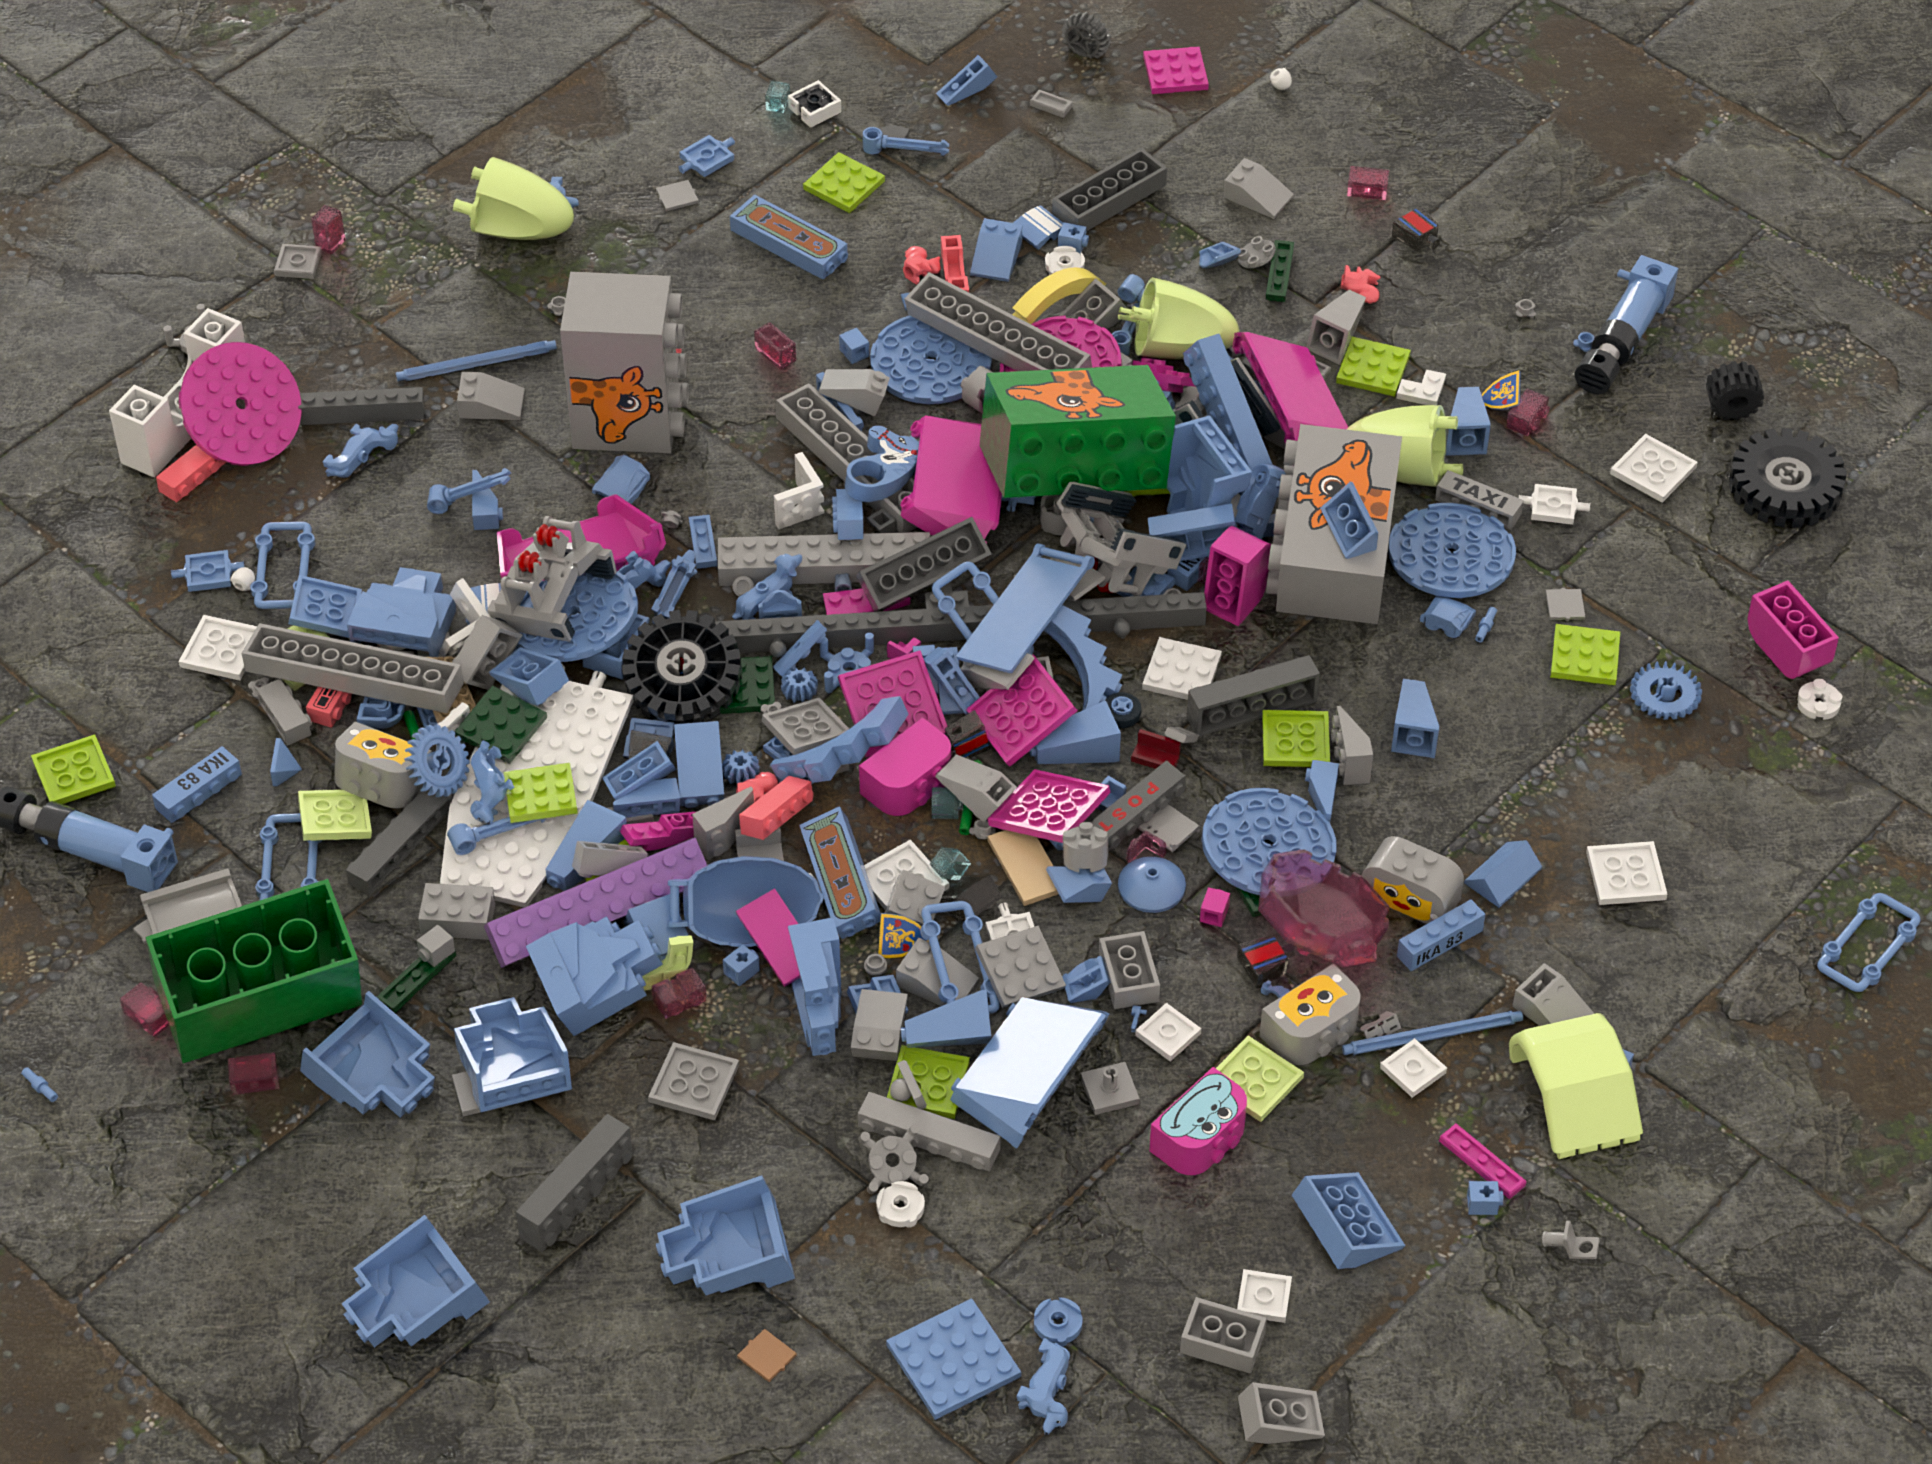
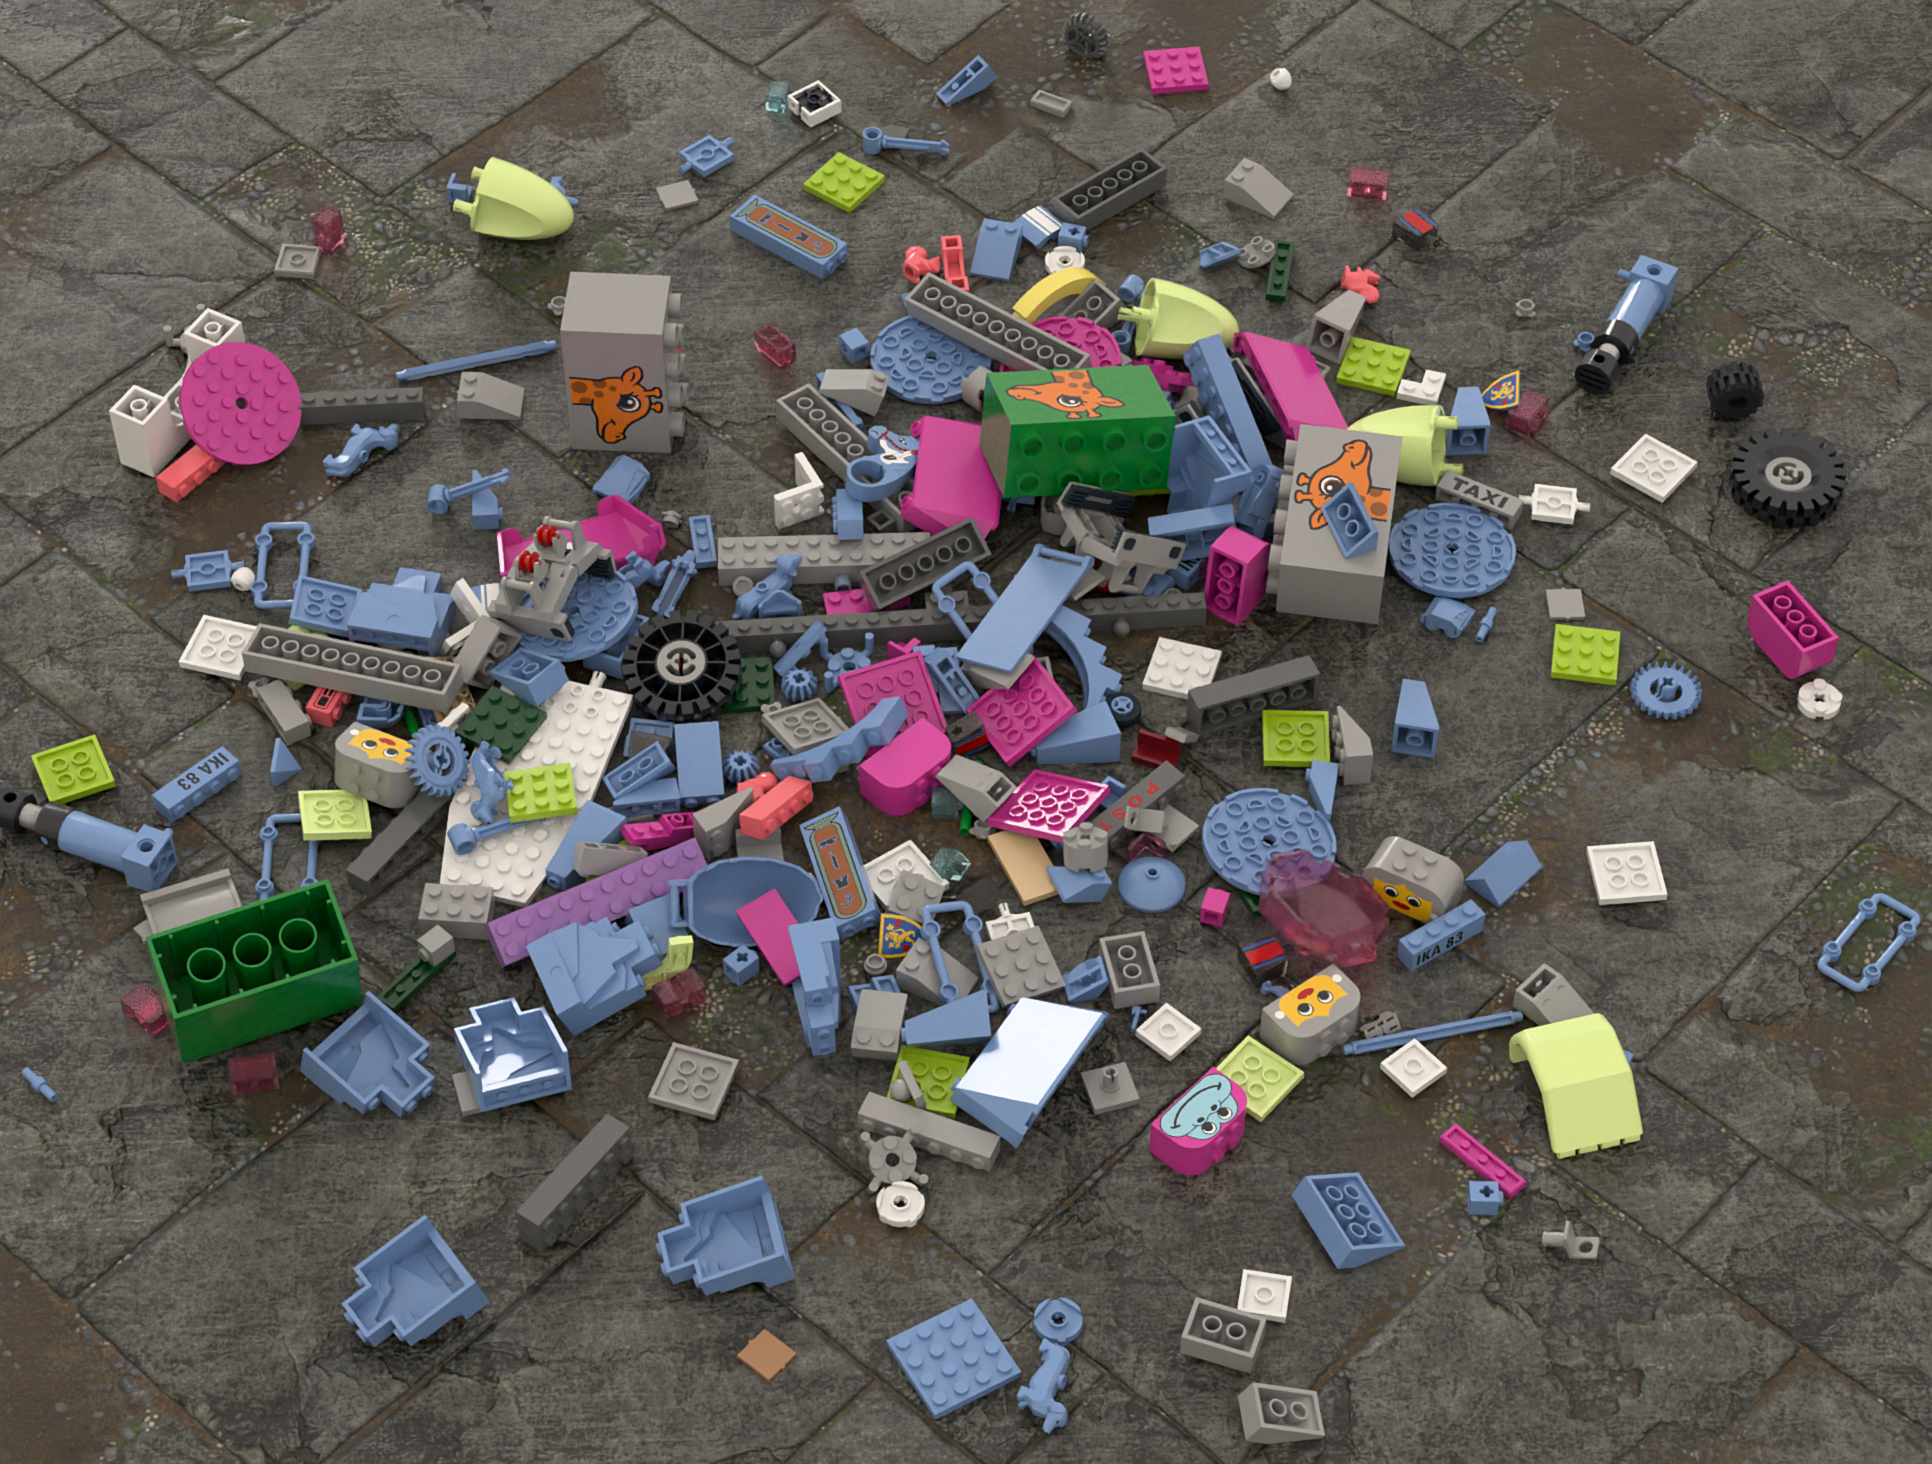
none -> medium blue panel [446,173,473,203]
none -> light grey bracket [1124,806,1168,833]

